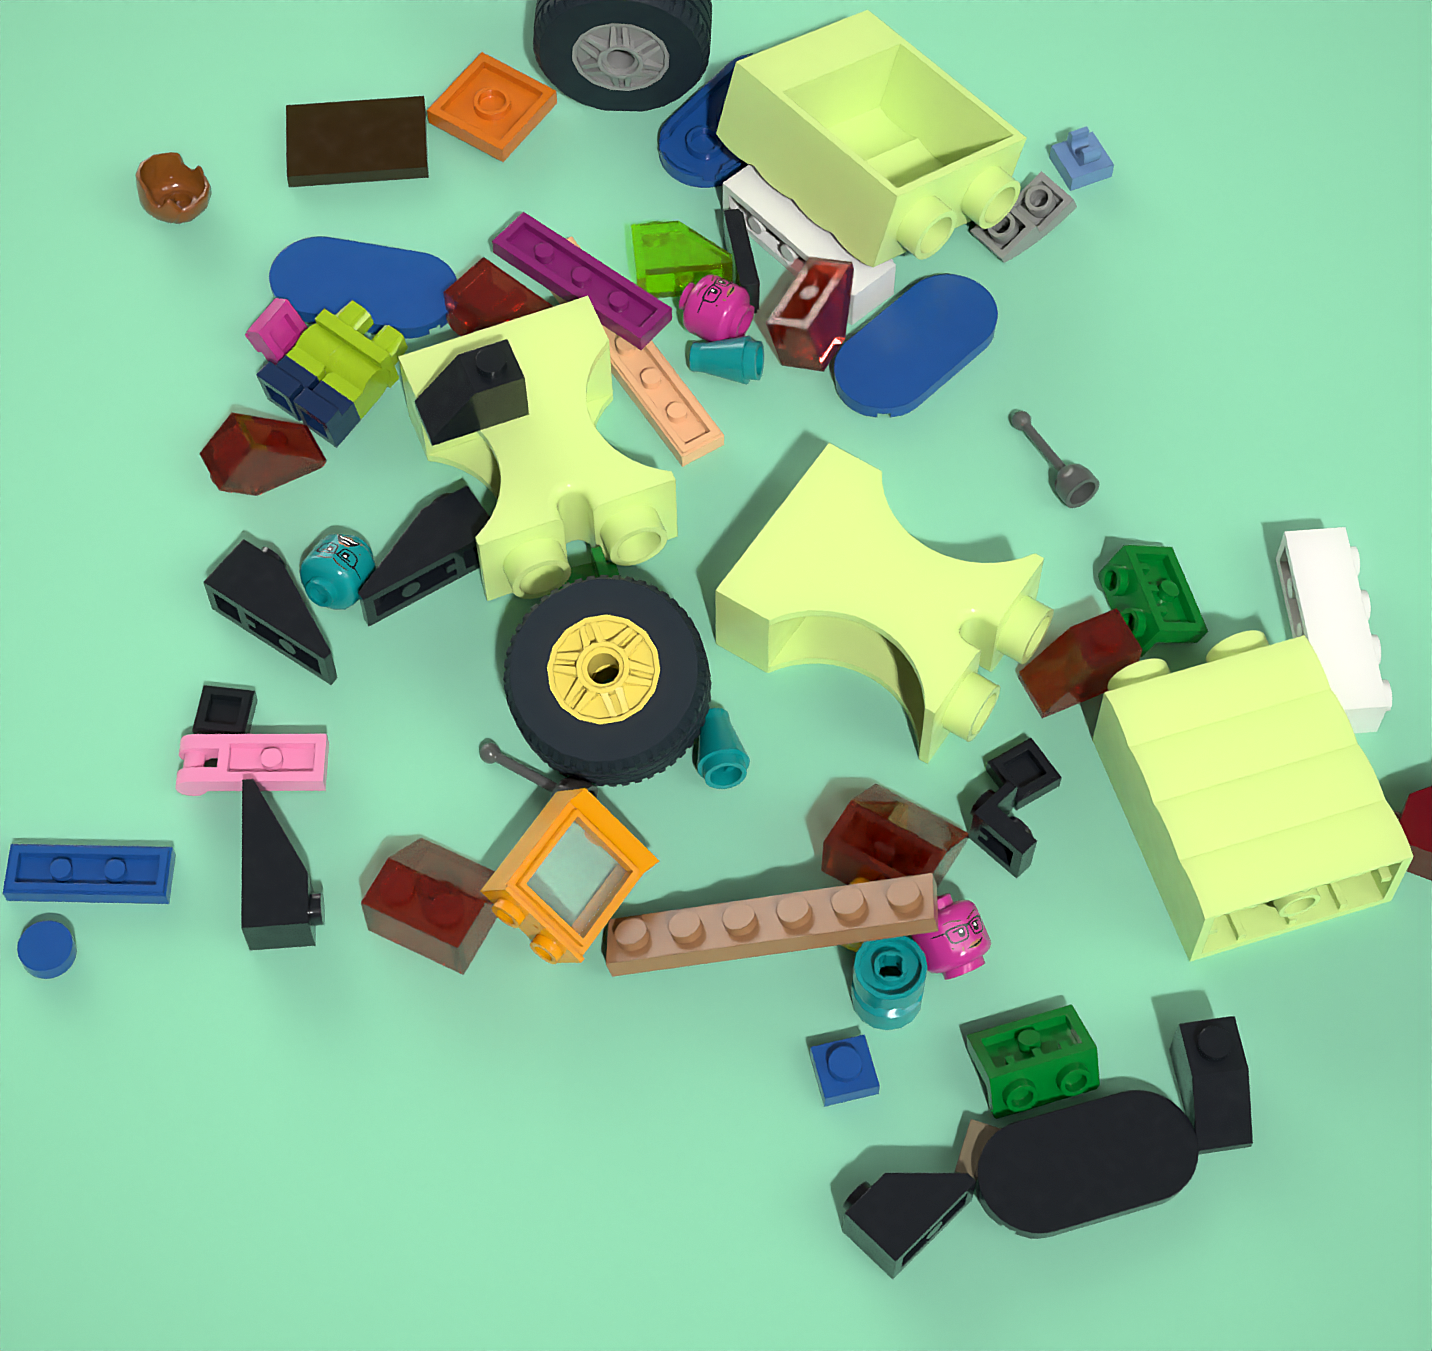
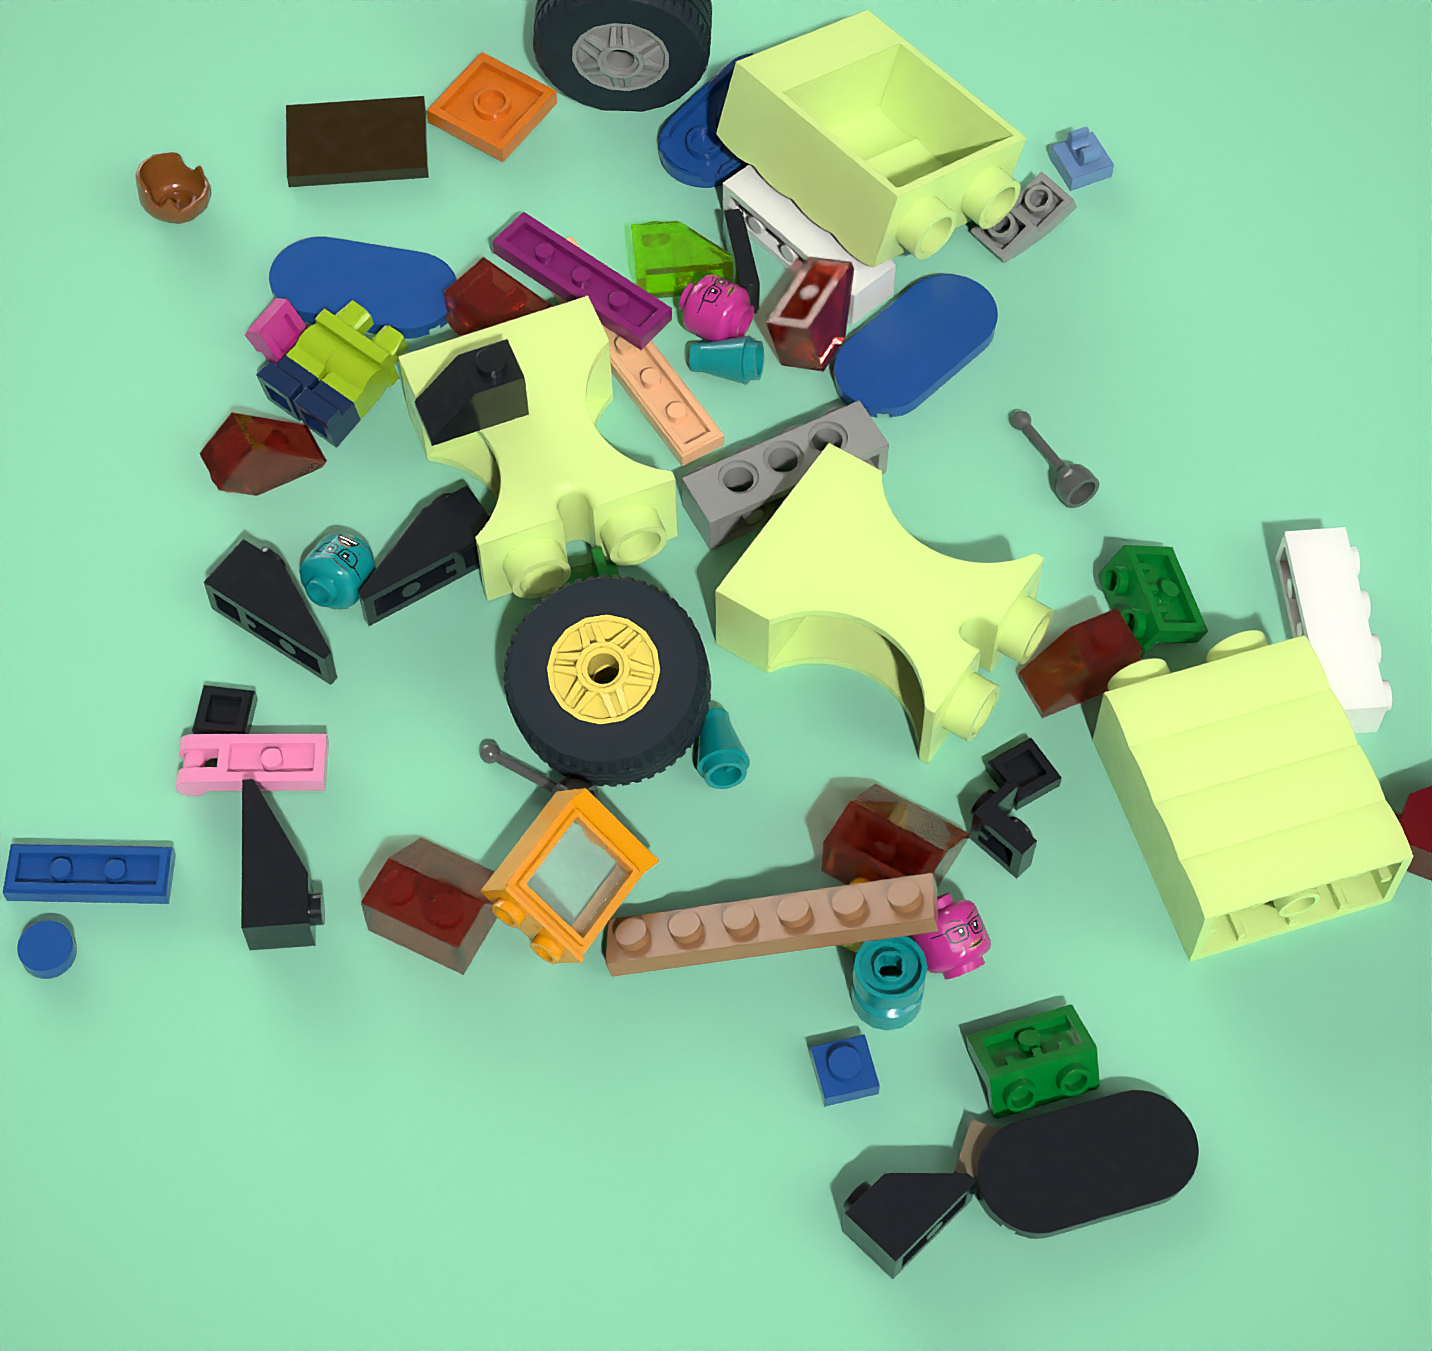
black slope [1169,1016,1253,1155] -> none
none -> light grey brick [682,400,889,550]

